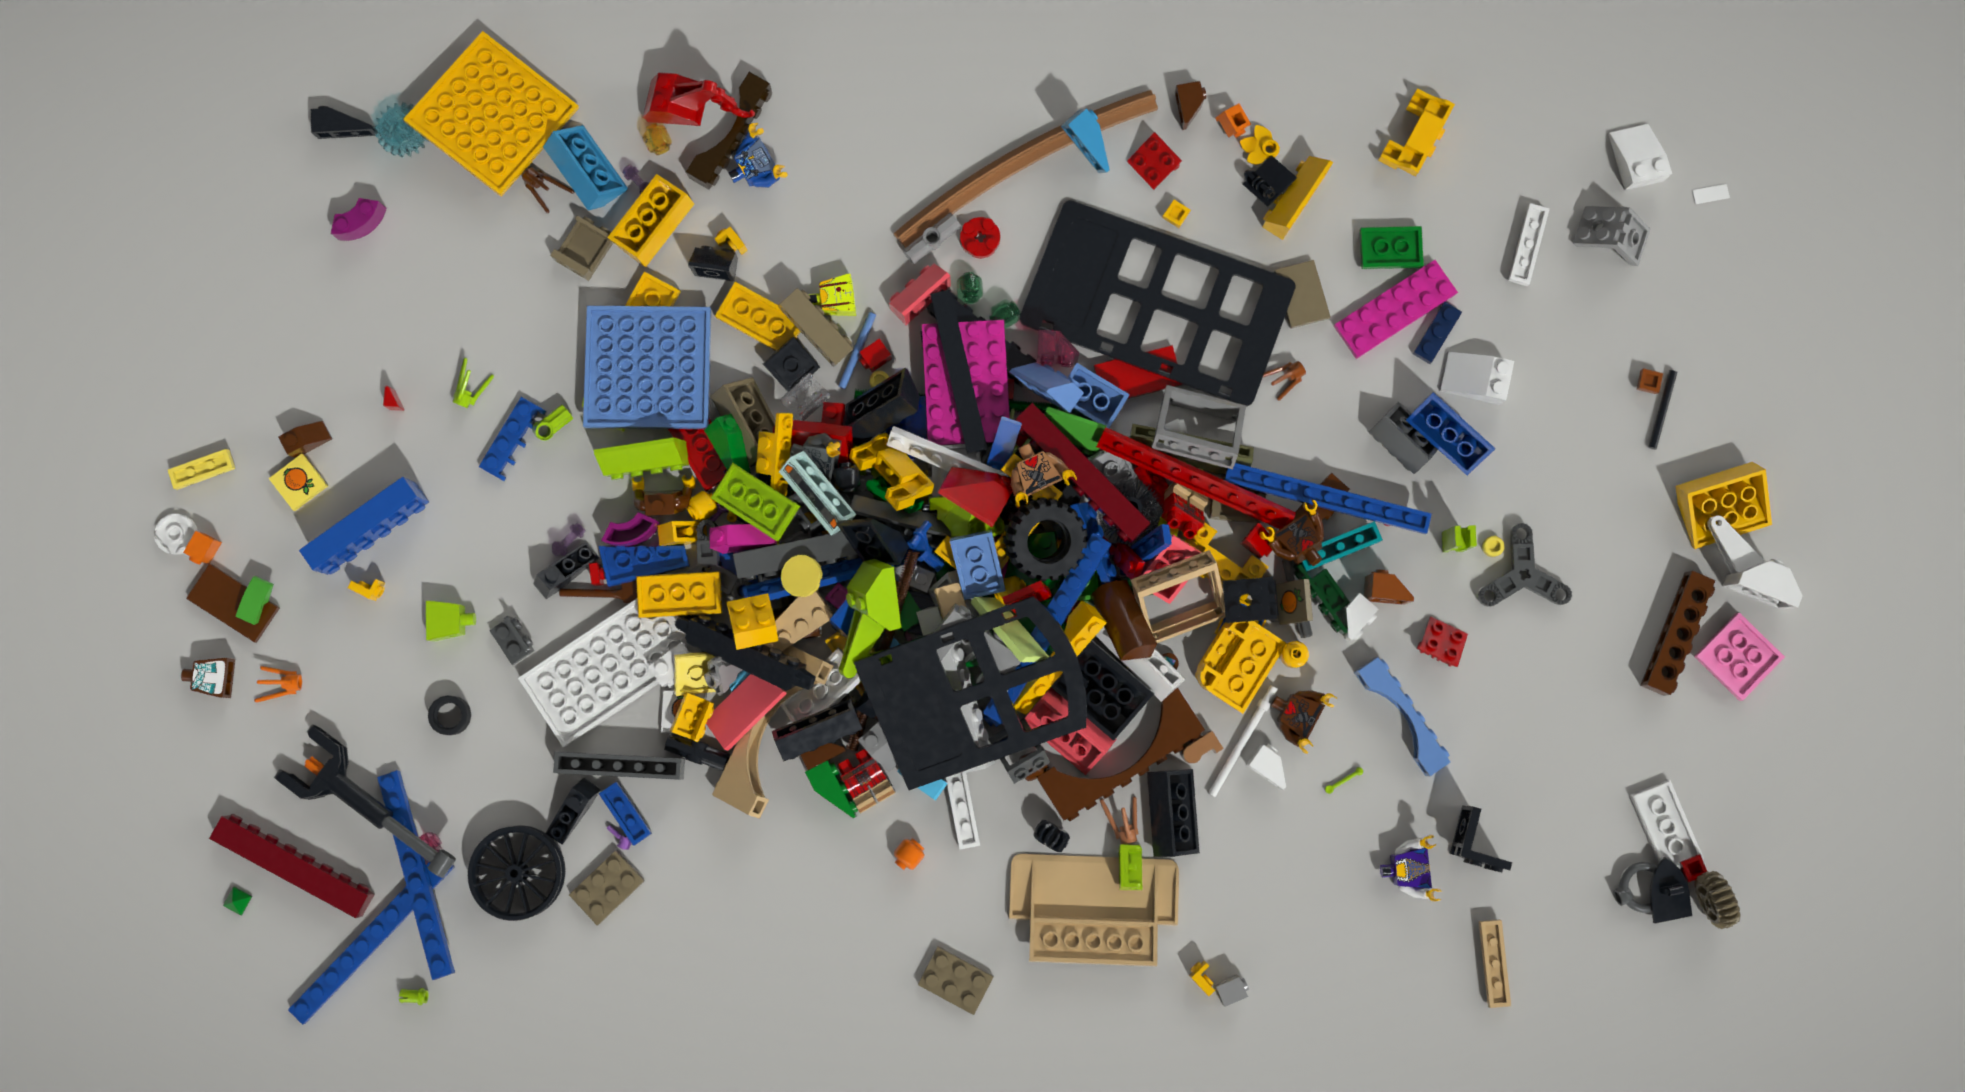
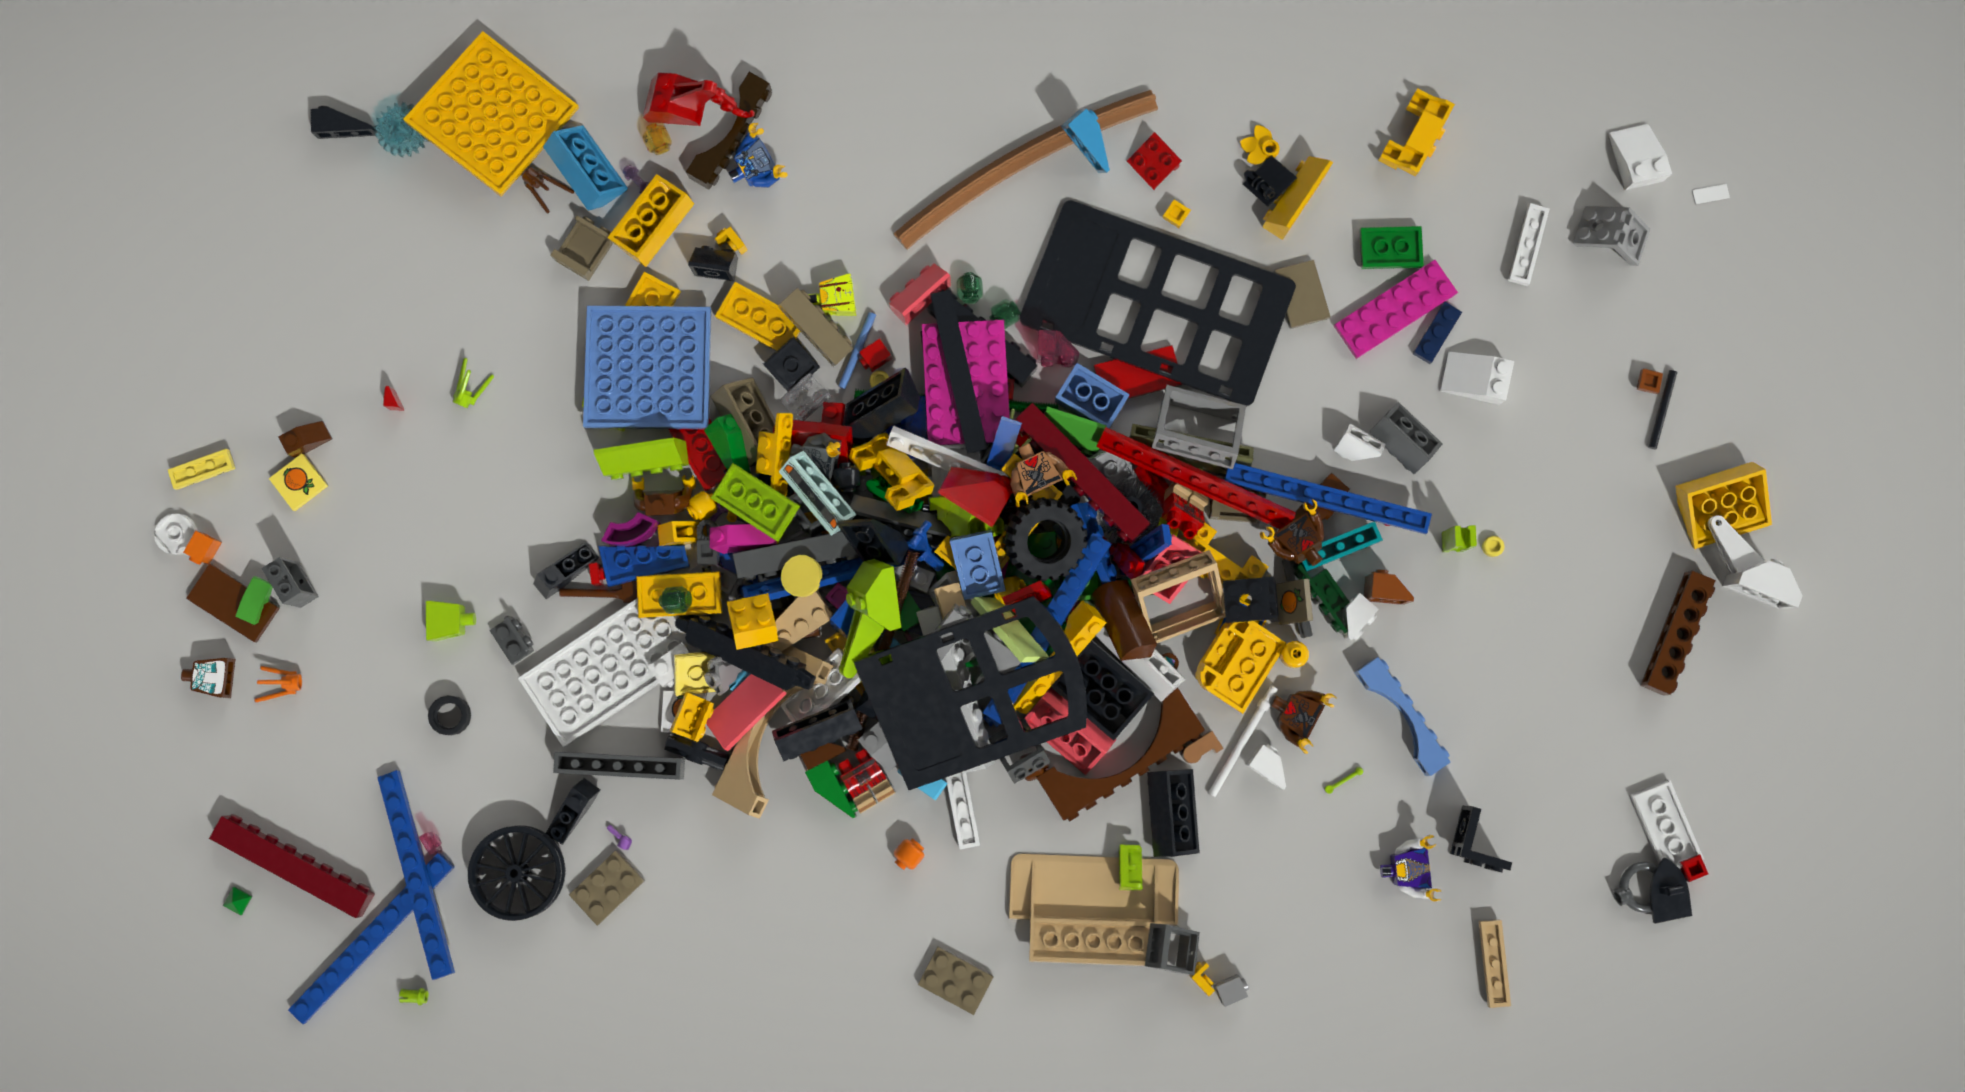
black piece [274,724,456,878] -> none
blue brick [299,477,429,575] -> none
magenta brick [331,198,387,241] -> none
yellow bracket [347,579,385,601] -> none
blue hinge [479,397,547,481] -> none
lime piece [532,405,573,441] -> none
clear purple bar [552,522,586,556] -> none
blue plate [599,782,652,846] -> none
light grey piece [903,213,961,265] -> none
red plate [960,217,1001,259] -> none
medium blue slope [1010,362,1084,413] -> none
black gear [1033,820,1070,852] -> none
nougat plant [1100,796,1139,844] -> none
reddish brown slope [1175,81,1206,130] -> none
orange brick [1215,103,1251,138] -> none
red slope [1240,523,1272,559] -> none
dark orange plant [1263,361,1306,401] -> none
blue slope [1406,392,1496,476] -> none
red hinge [1417,616,1468,667] -> none
dark grey piece [1478,523,1572,607] -> none
bright pink plate [1694,613,1785,701] -> none
dark tan gear [1694,871,1741,929] -> none
none -> dark grey window [261,557,319,608]
none -> clear green head [659,586,692,614]
none -> dark grey window [1145,923,1200,975]
none -> white slope [1334,424,1386,461]

